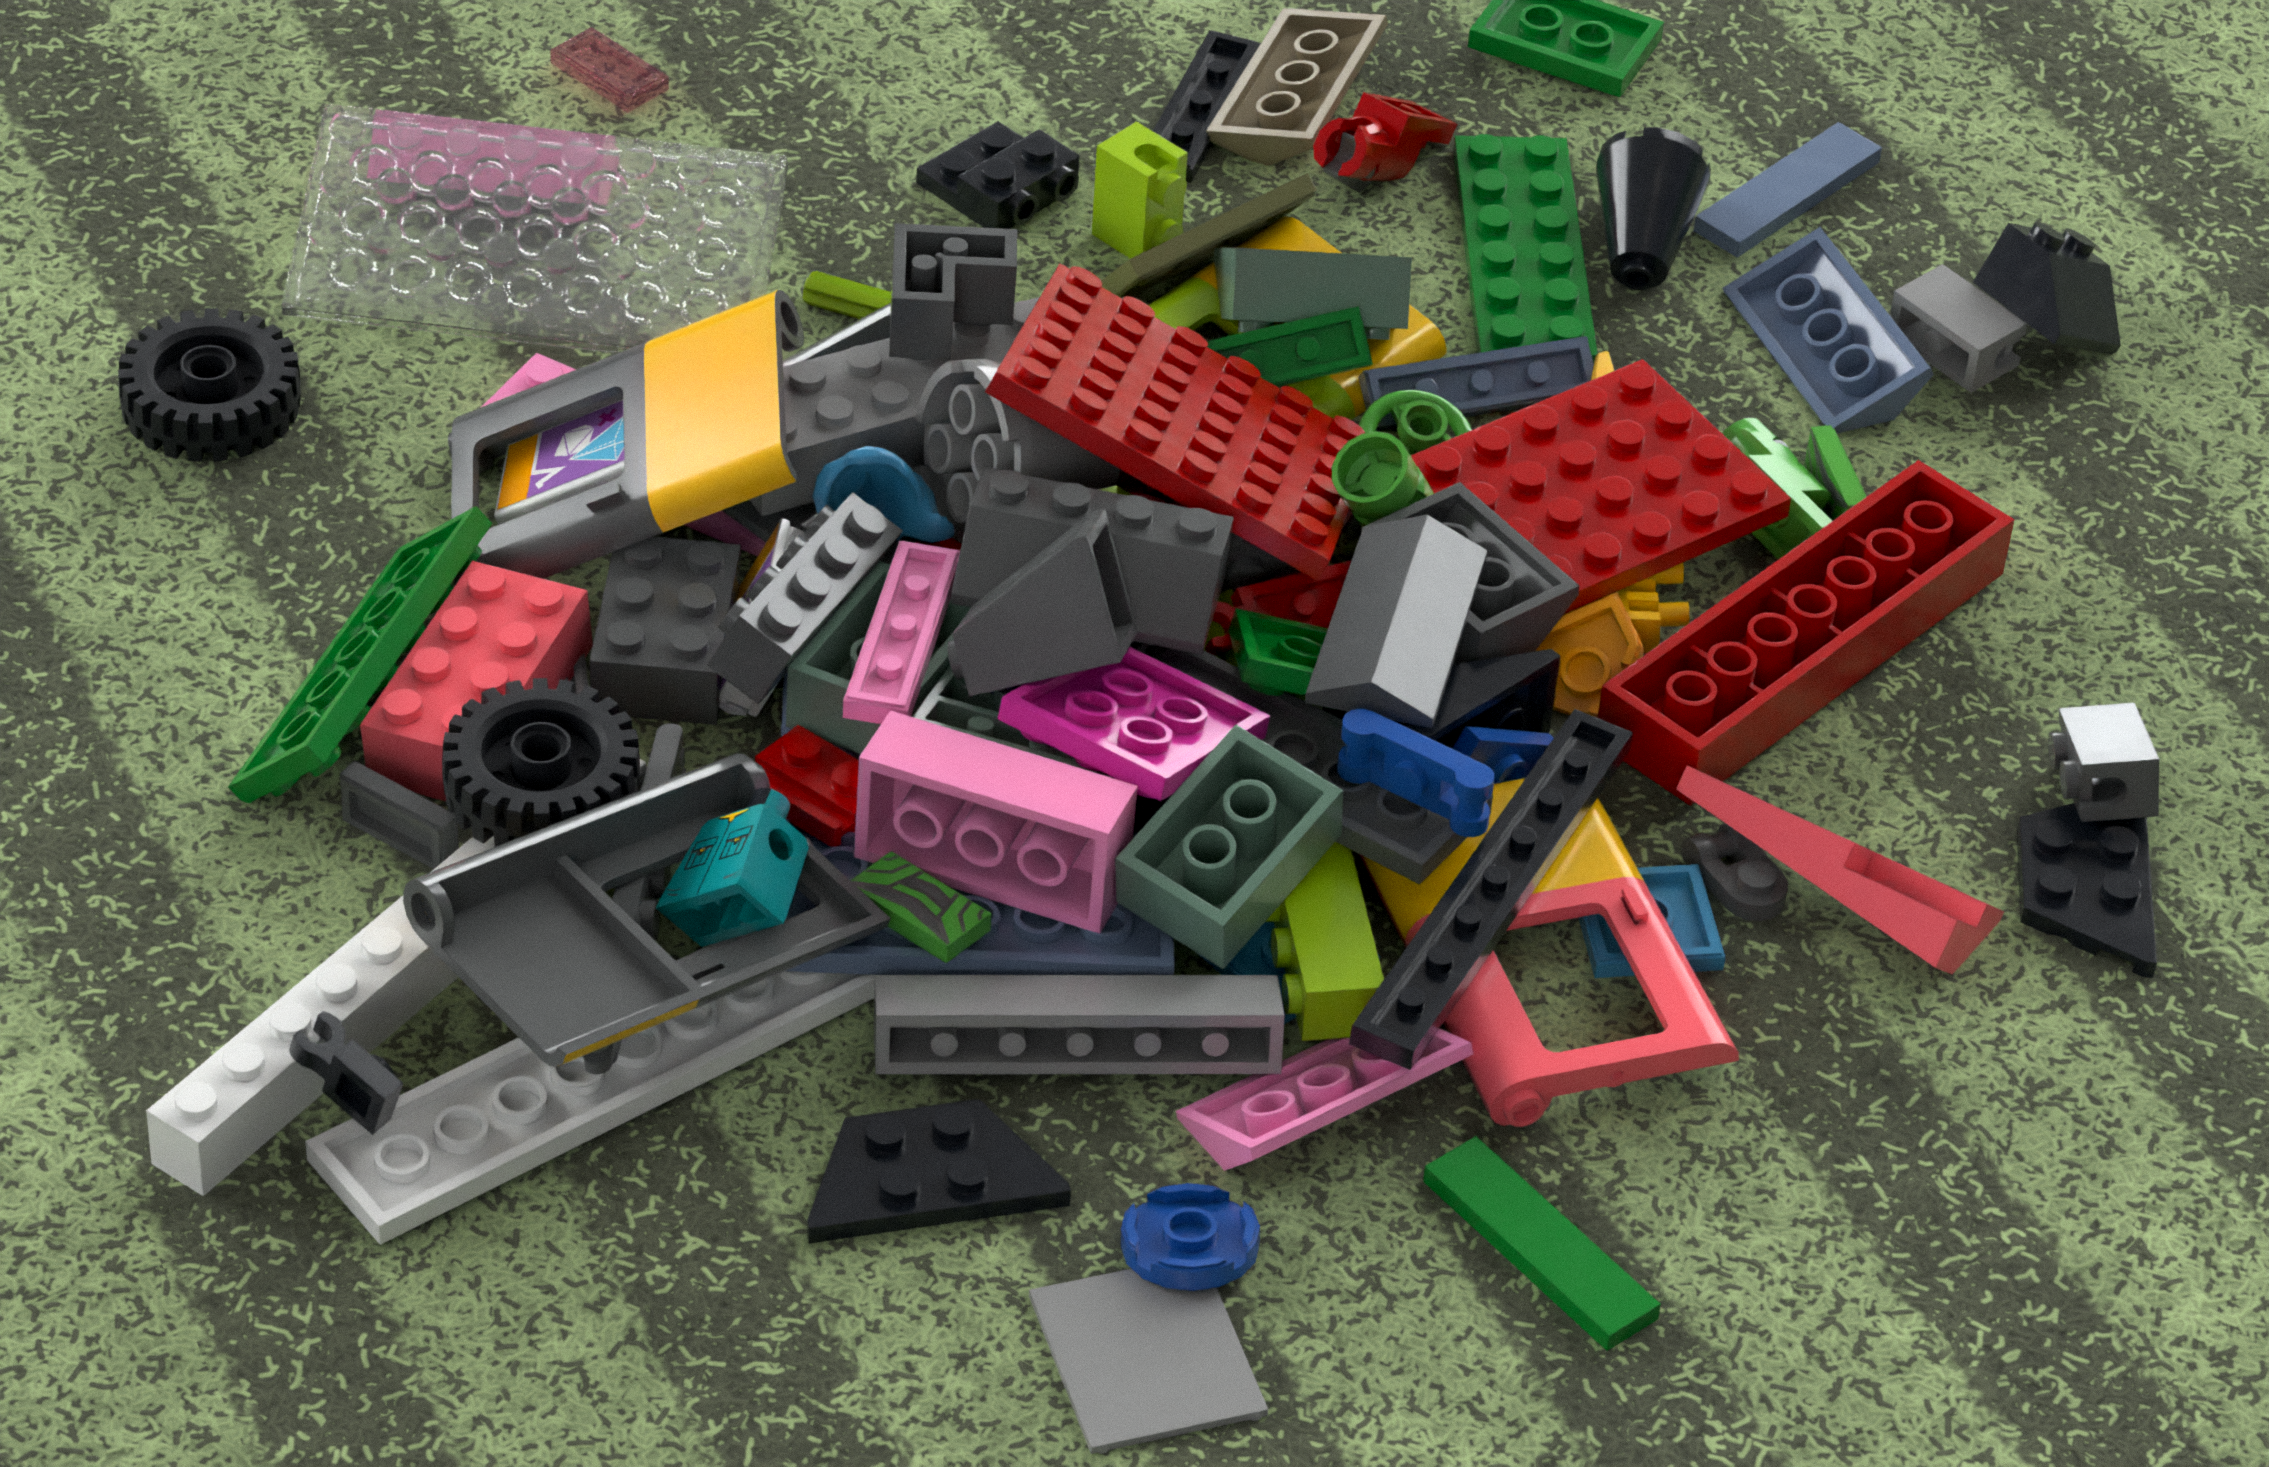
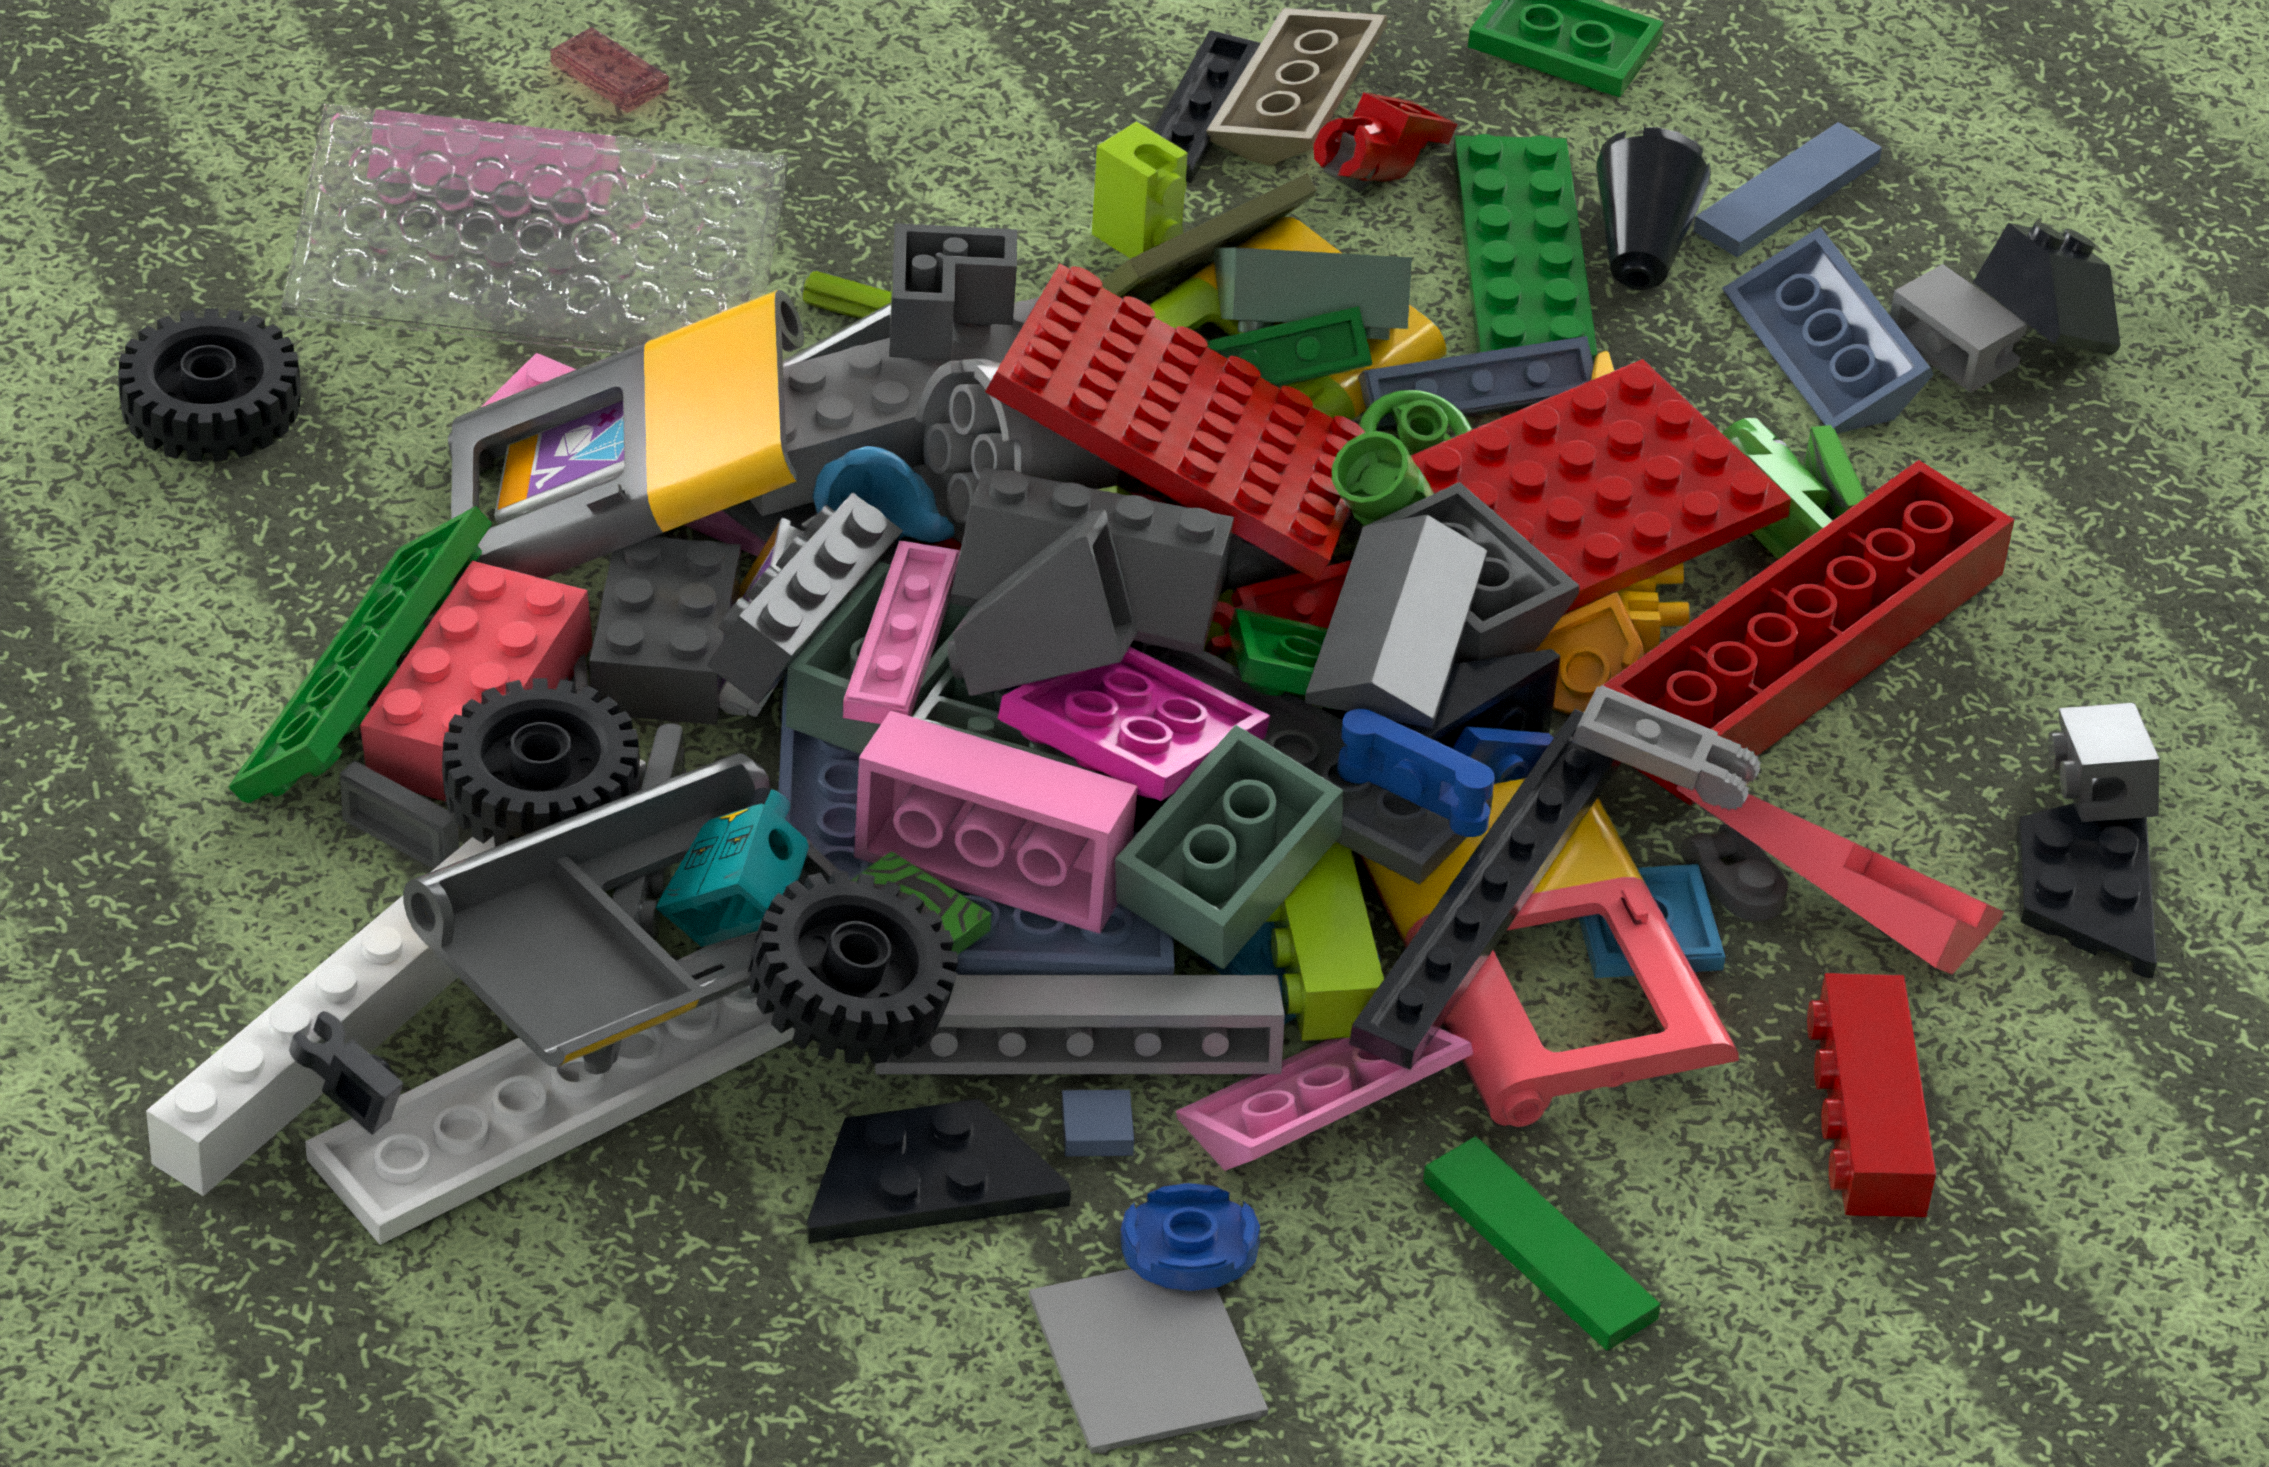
red plate [755,725,859,847] -> none
black plate [916,121,1080,229] -> none
none -> black wheel [748,871,958,1064]
none -> sand blue tile [1061,1090,1134,1156]
none -> light grey hinge [1572,685,1761,811]
none -> red brick [1807,973,1936,1217]

